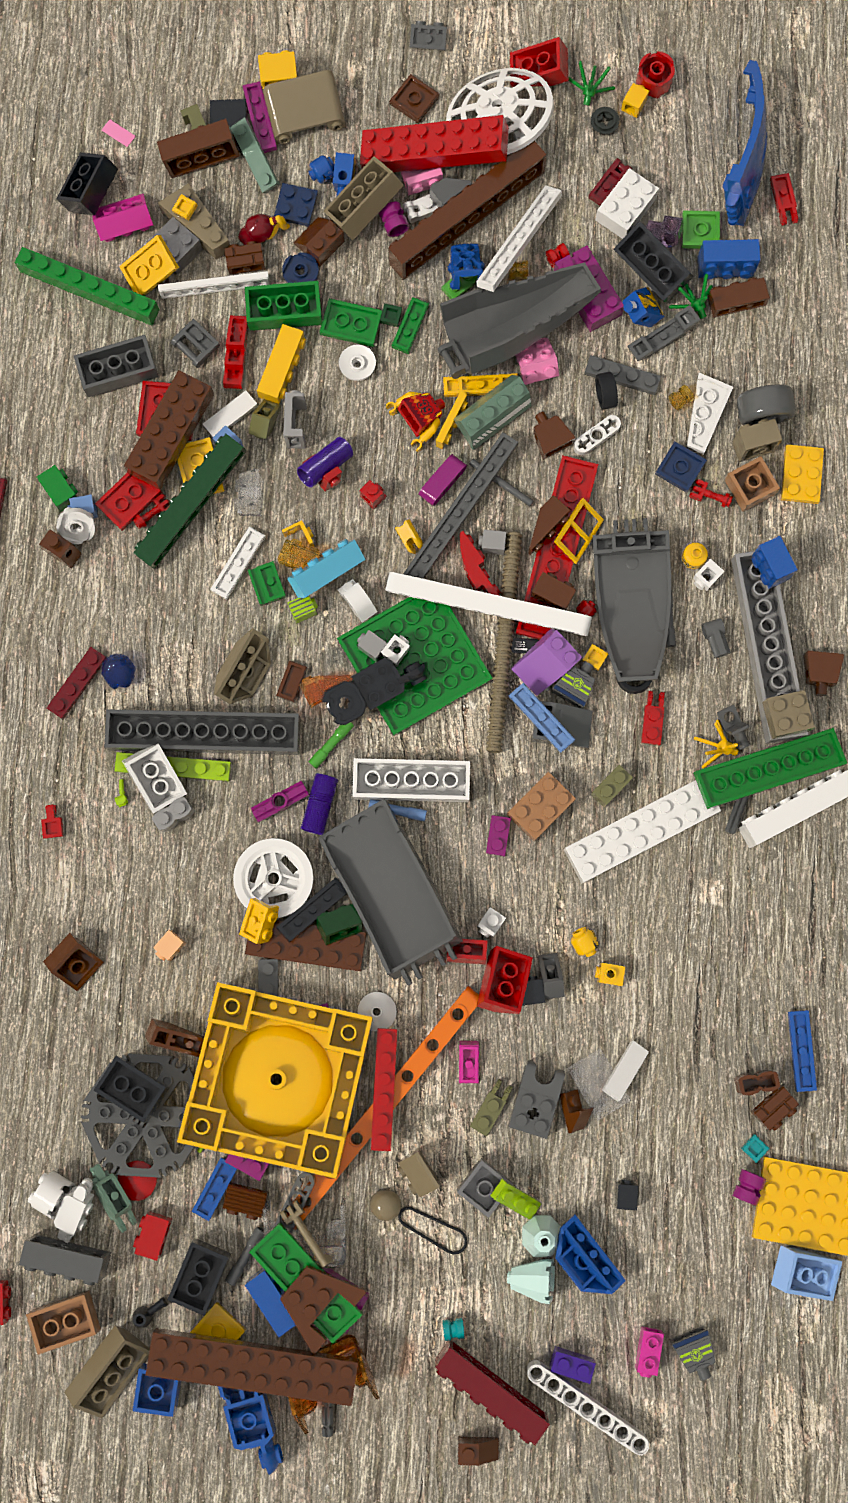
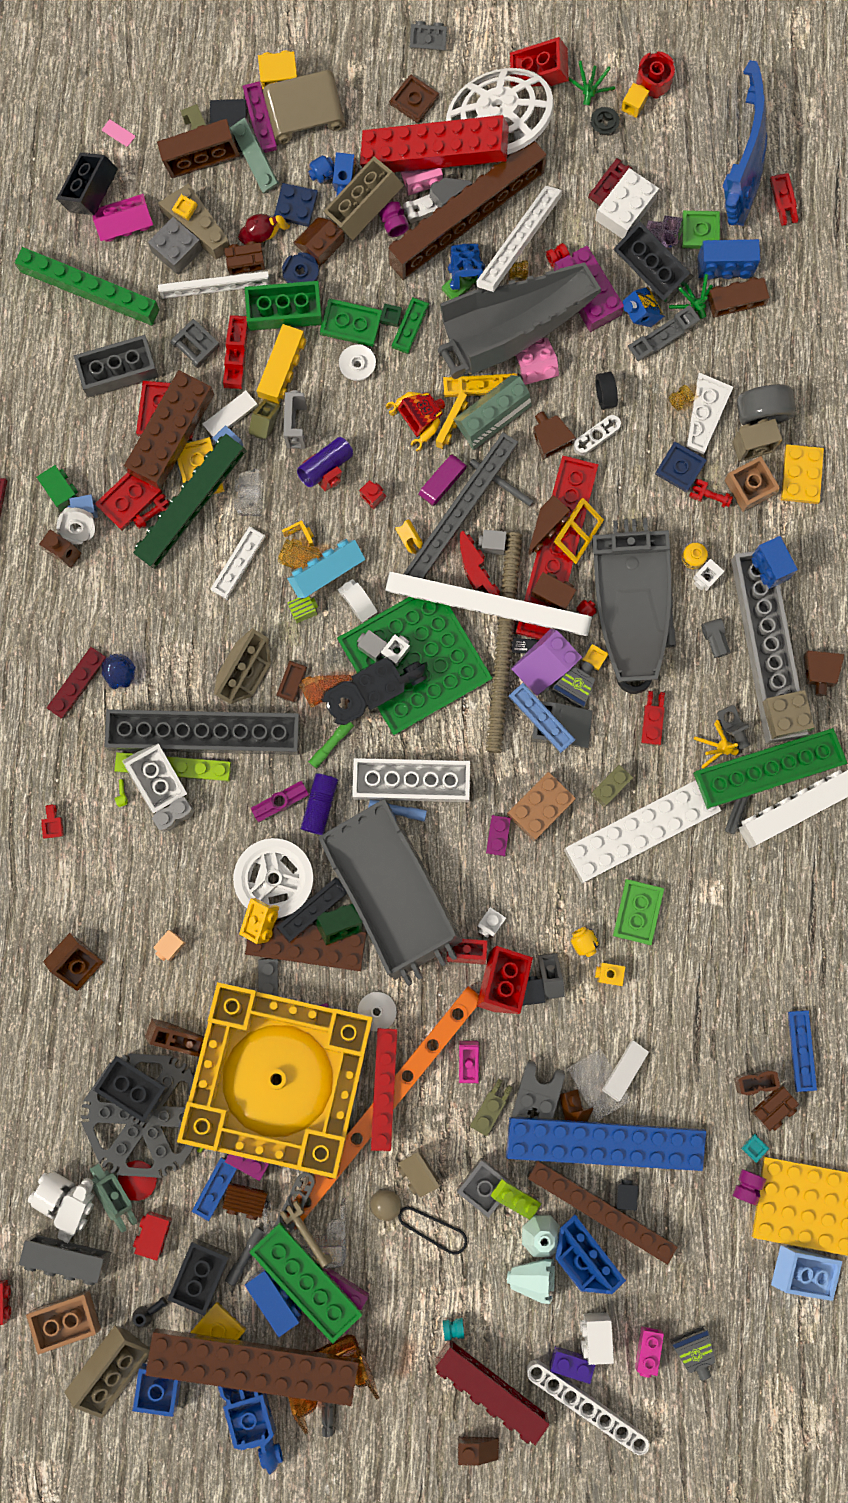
yellow plate [119,235,179,296] -> none
green plate [248,561,286,606] -> none
reddish brown wing [280,1265,367,1355] -> none
dark grey plate [584,355,661,395] -> none
none -> blue plate [506,1117,706,1171]
none -> reddish brown brick [527,1161,678,1265]
none -> white brick [580,1312,614,1365]
none -> bright green plate [613,879,664,946]

